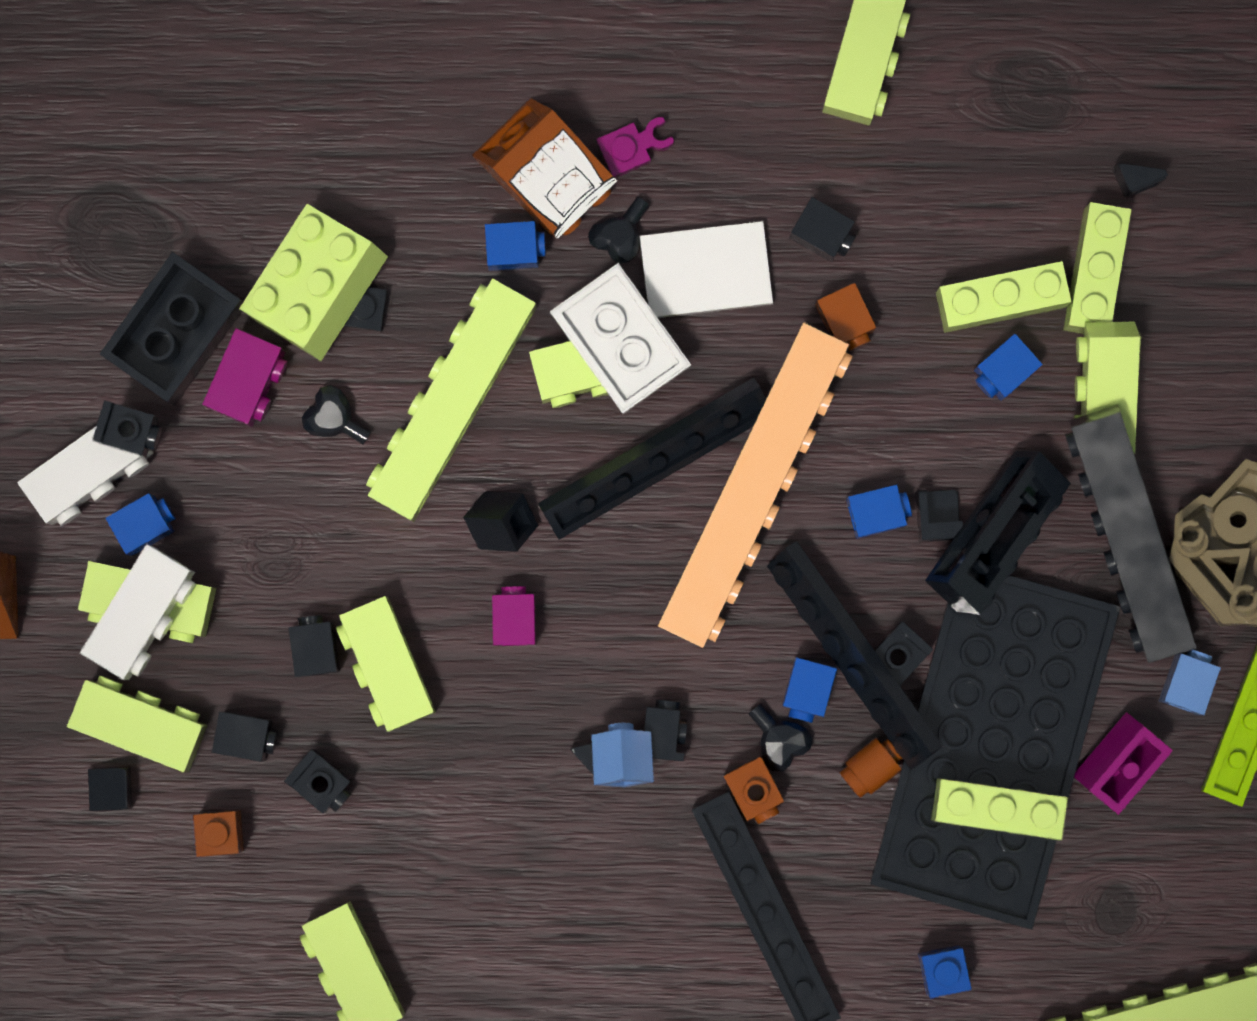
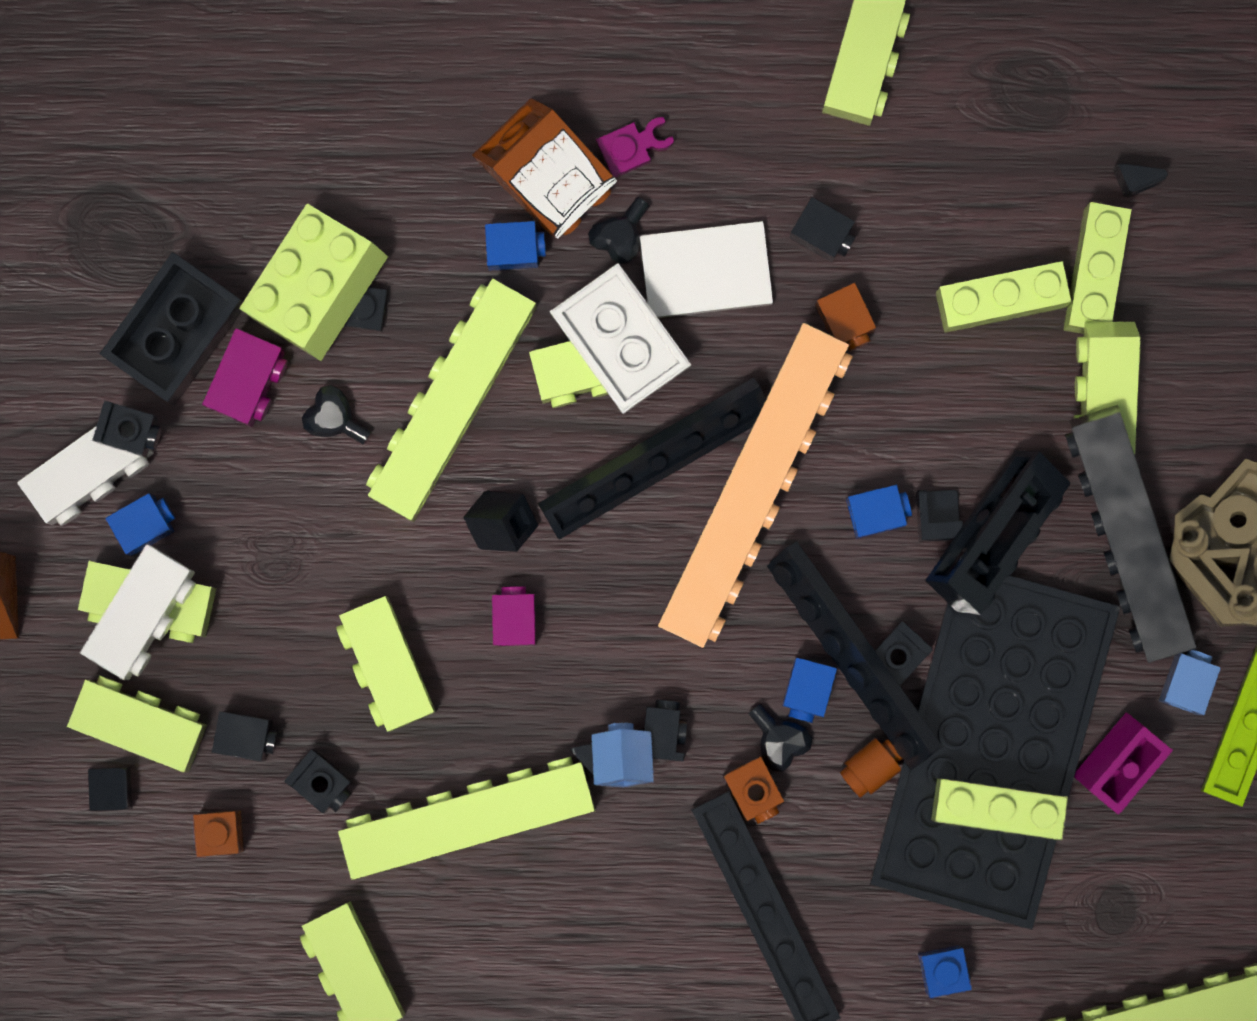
black brick [288,615,340,678] -> none
blue brick [974,334,1043,401] -> none
none -> yellowish green brick [338,756,595,880]

